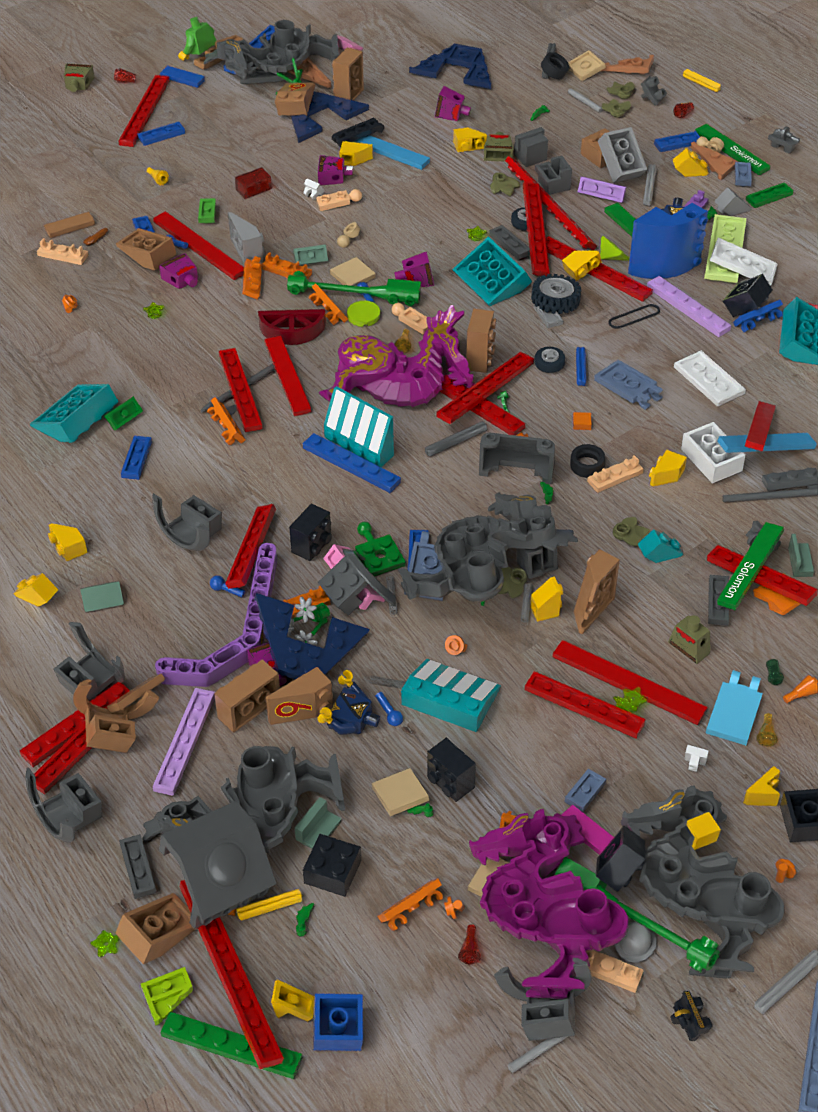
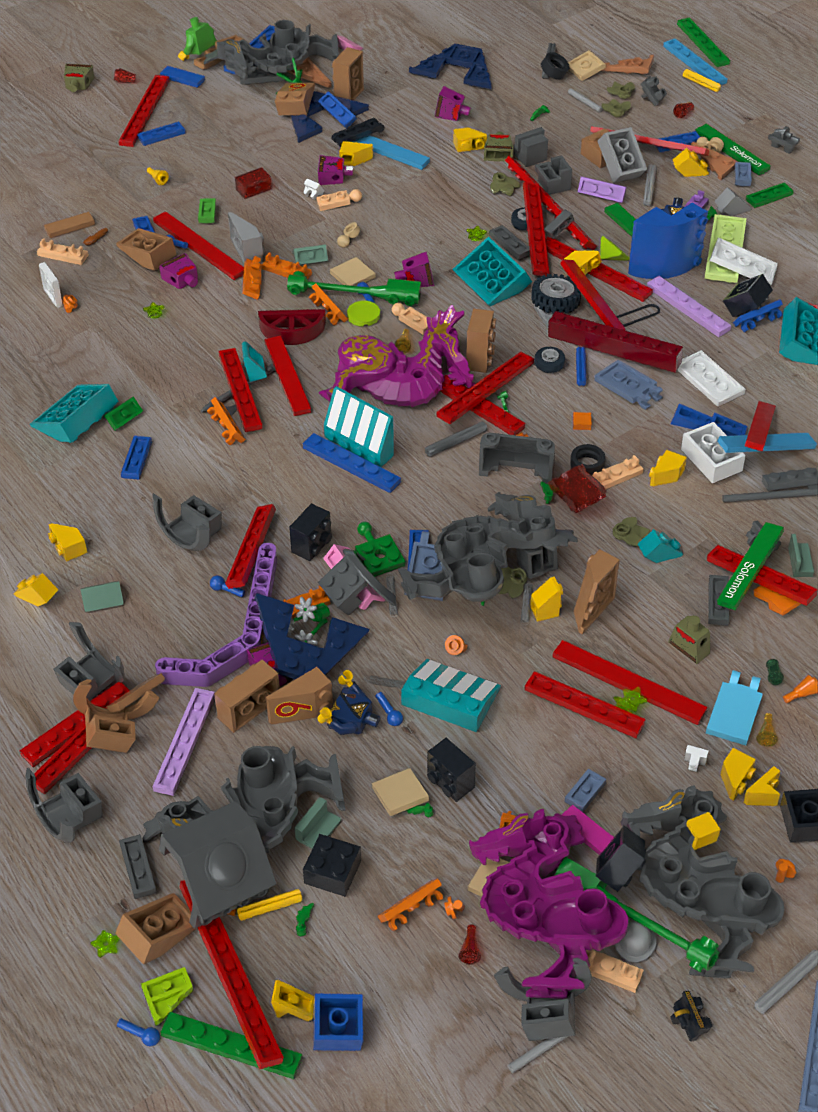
none -> white tile [39,262,63,308]
none -> blue bar [116,1018,160,1046]
none -> teal tile [241,341,267,382]
none -> blue tile [318,91,357,128]
none -> dark grey piece [544,209,574,240]
none -> dark red brick [548,311,683,373]
none -> clear red brick [548,464,607,514]
none -> red tile [560,259,626,330]
none -> tile [590,126,710,156]
none -> dark azure tile [663,38,728,85]
none -> blue slope [670,404,747,436]
none -> green tile [677,17,730,68]
none -> yellow slope [720,748,756,801]

